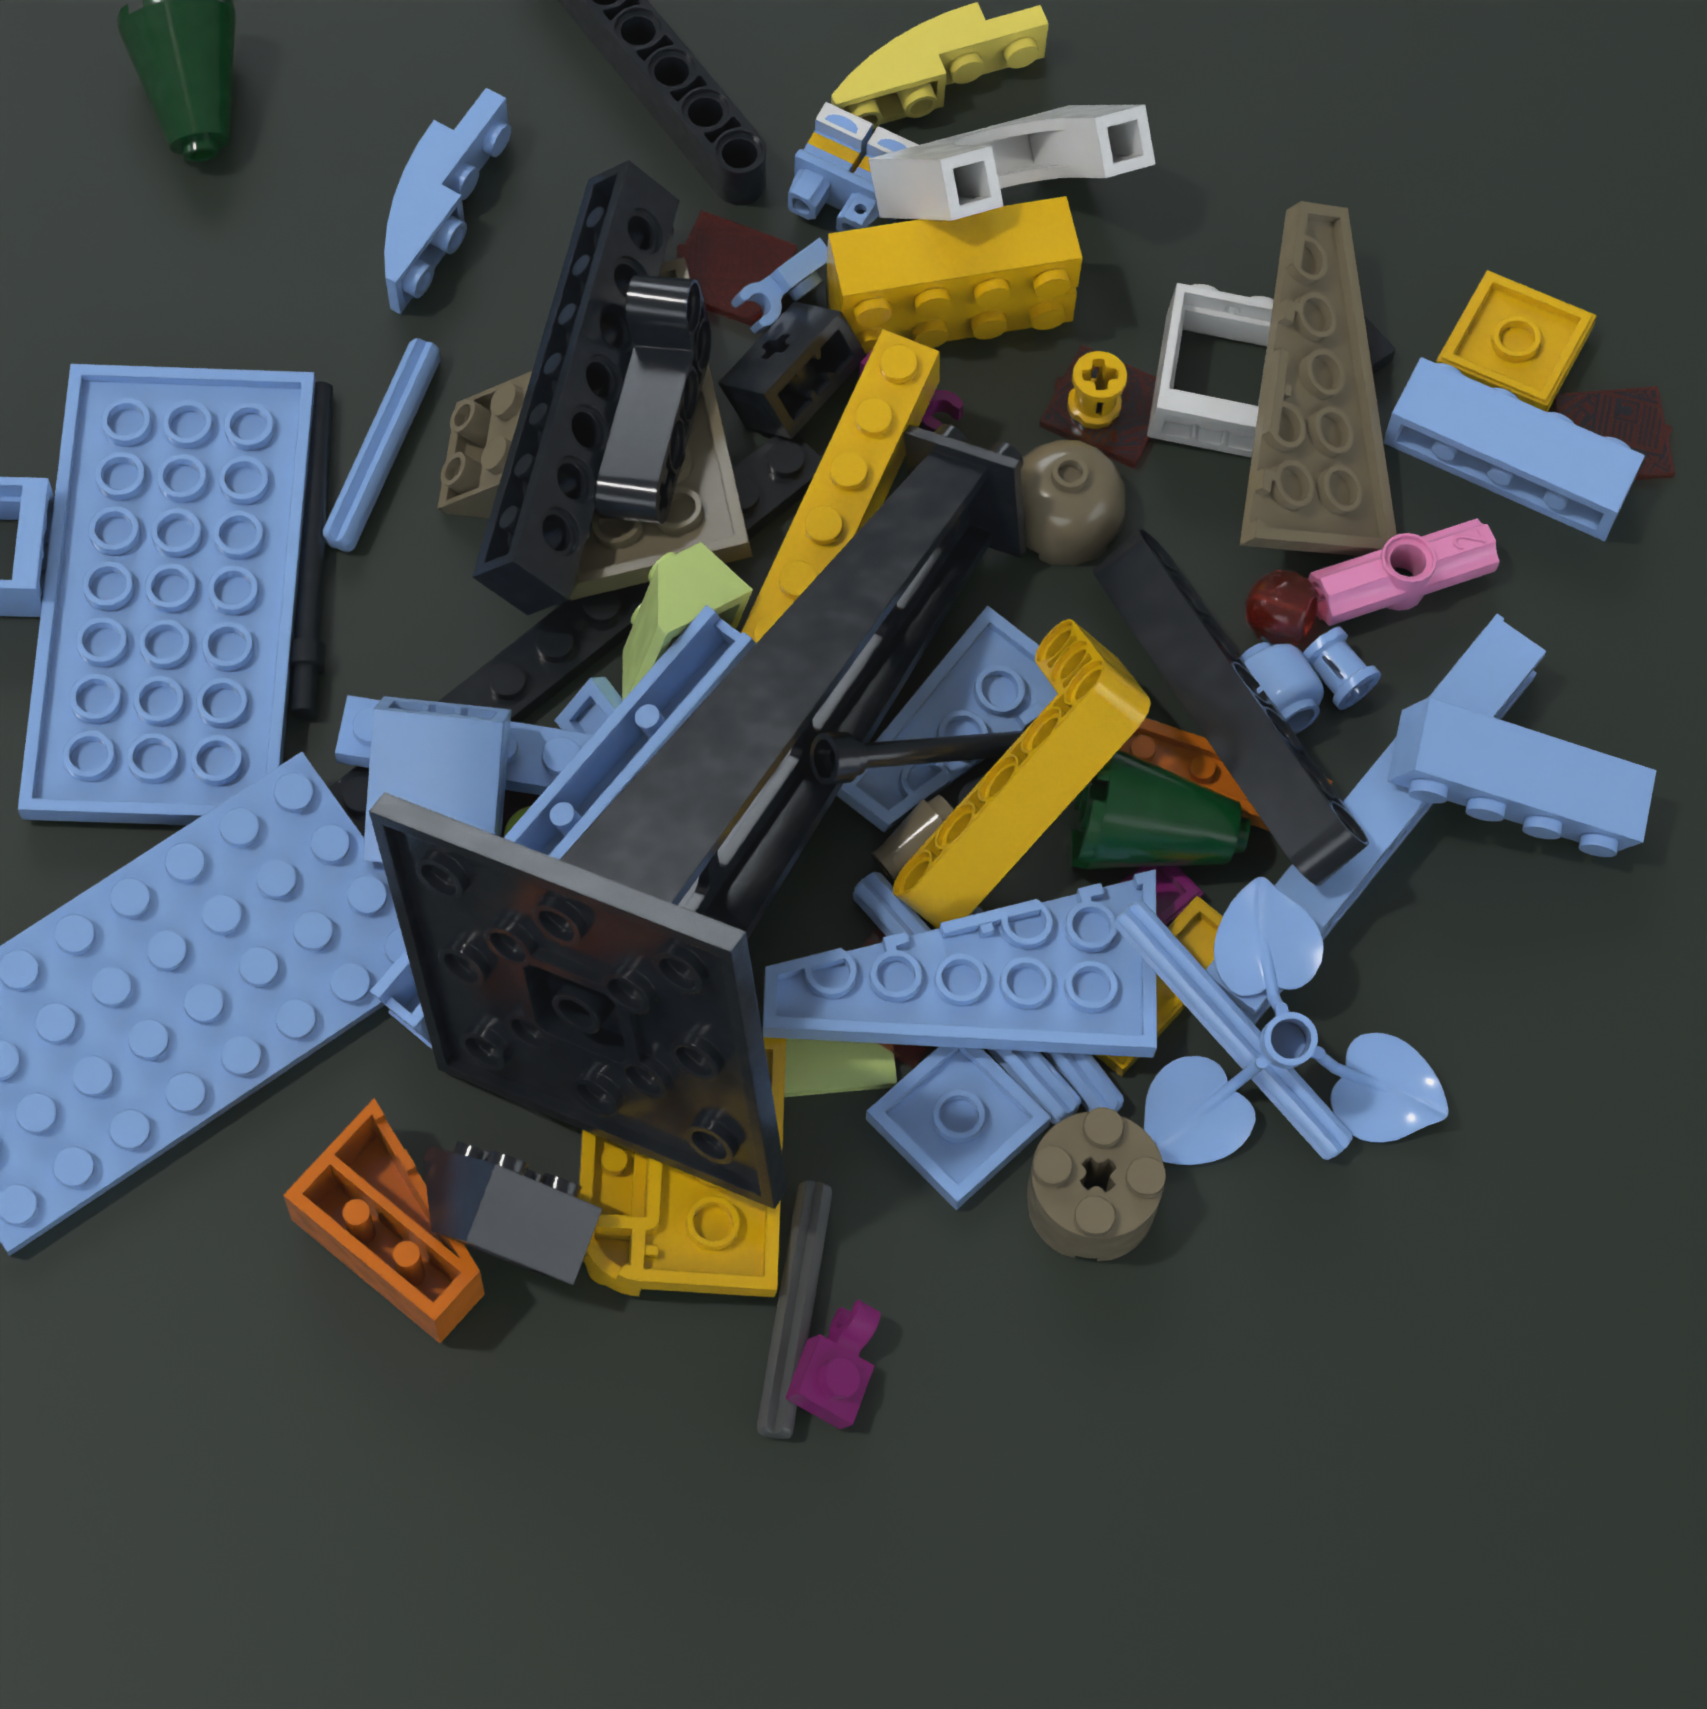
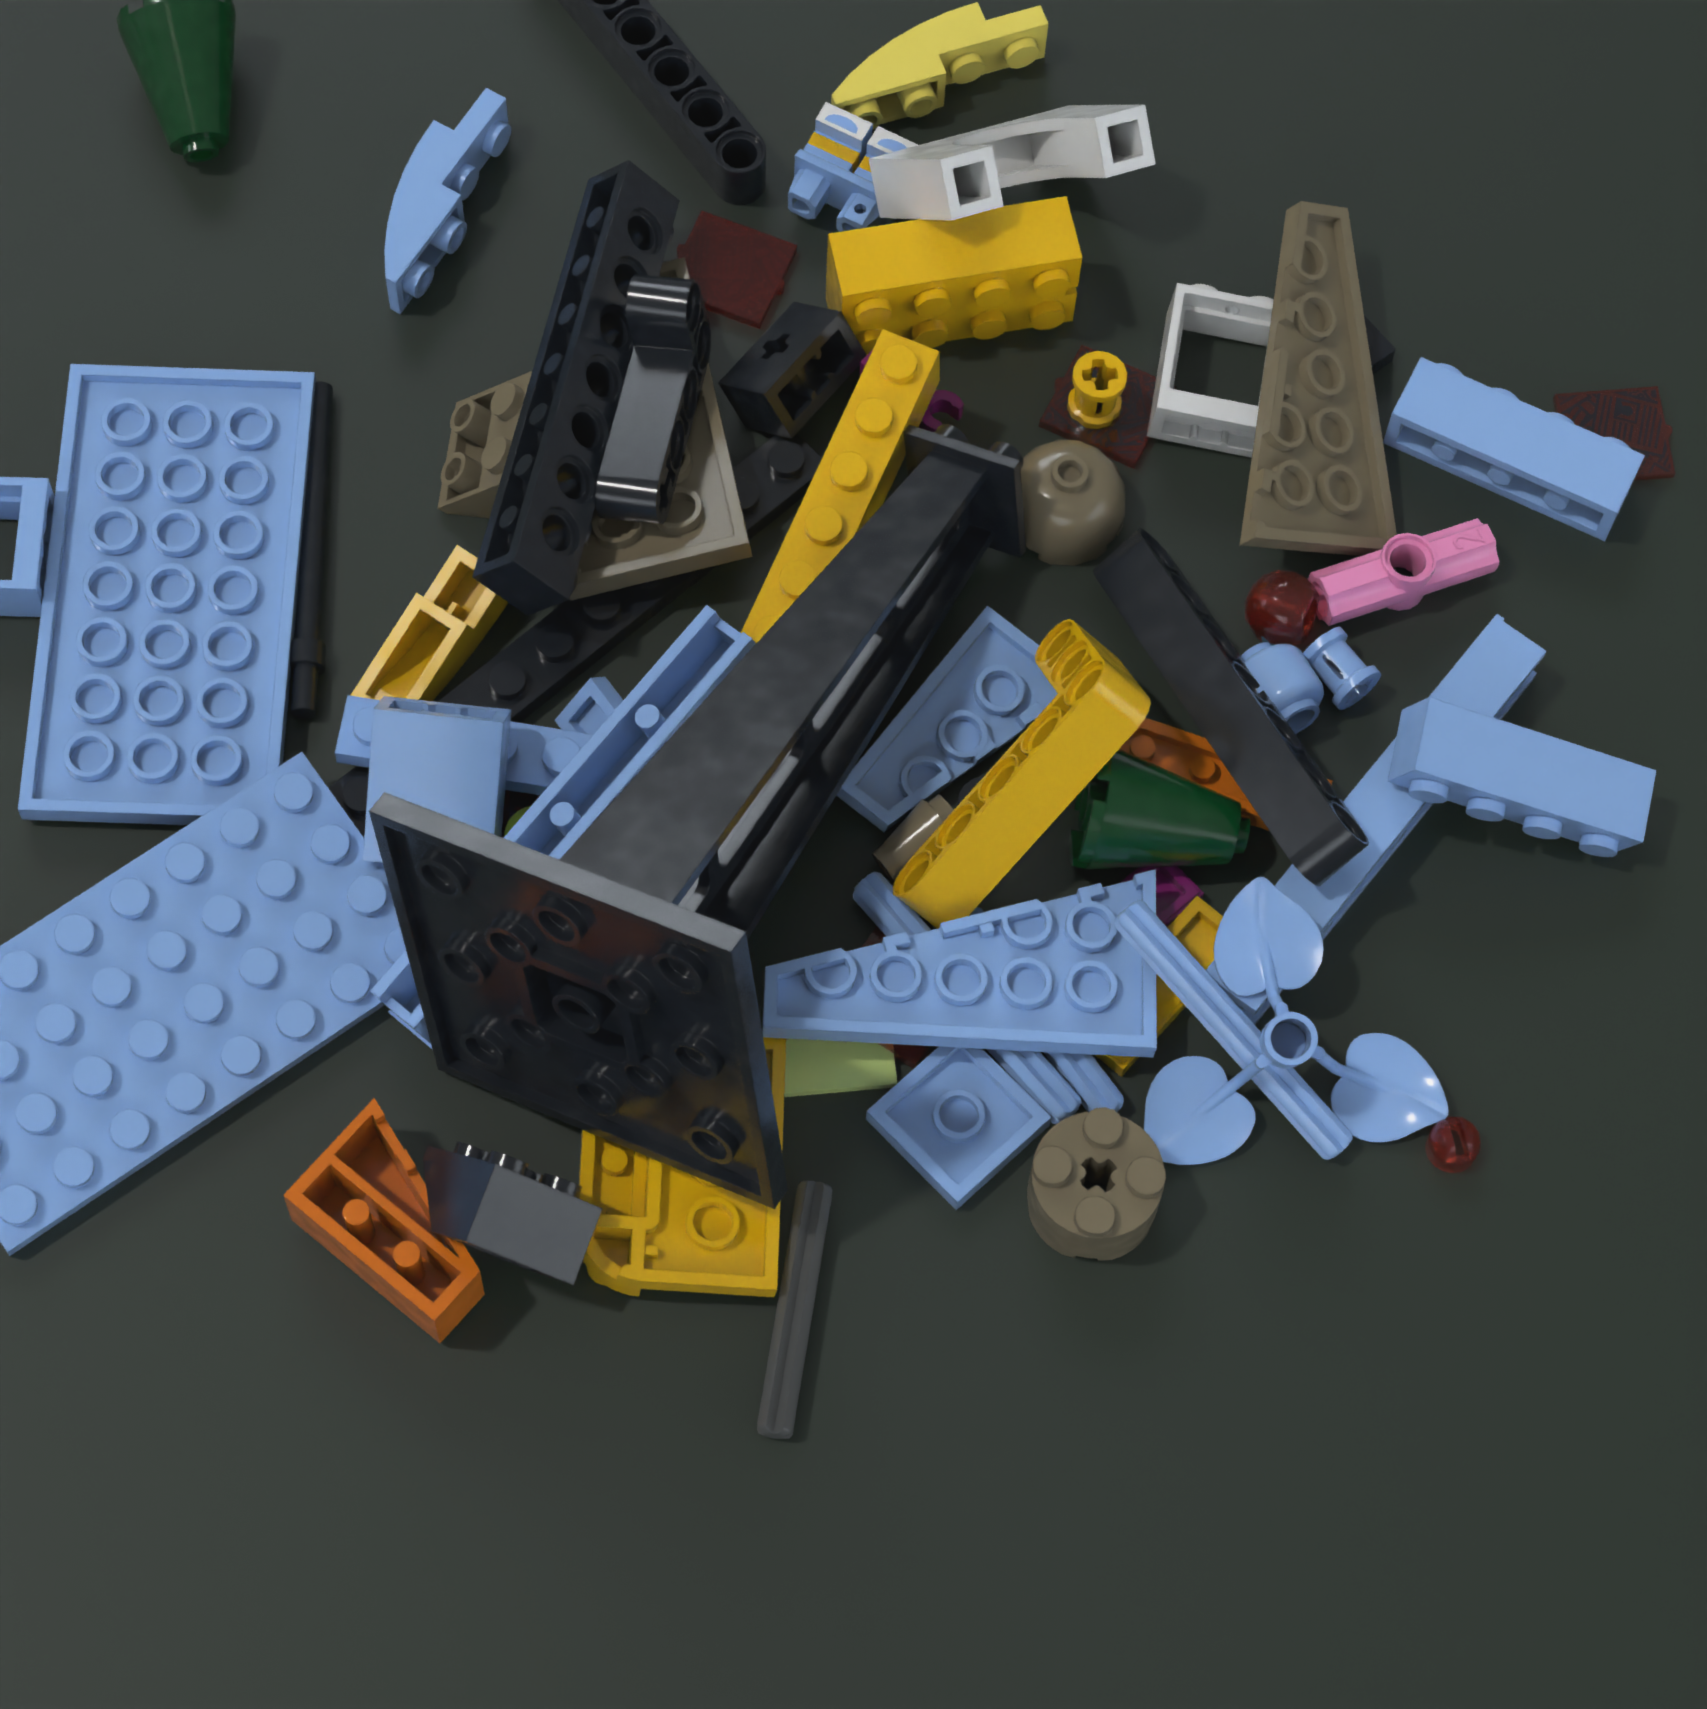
light blue axle [323,338,441,552] -> none
yellowish green slope [622,542,753,701] -> none
light blue plate [731,237,828,334] -> none
magenta plate [785,1300,881,1430] -> none
black piece [810,730,1025,785] -> none
yellow tile [1436,270,1596,412] -> none
none -> yellow slope [350,545,508,701]
none -> clear red hinge [1425,1117,1481,1173]

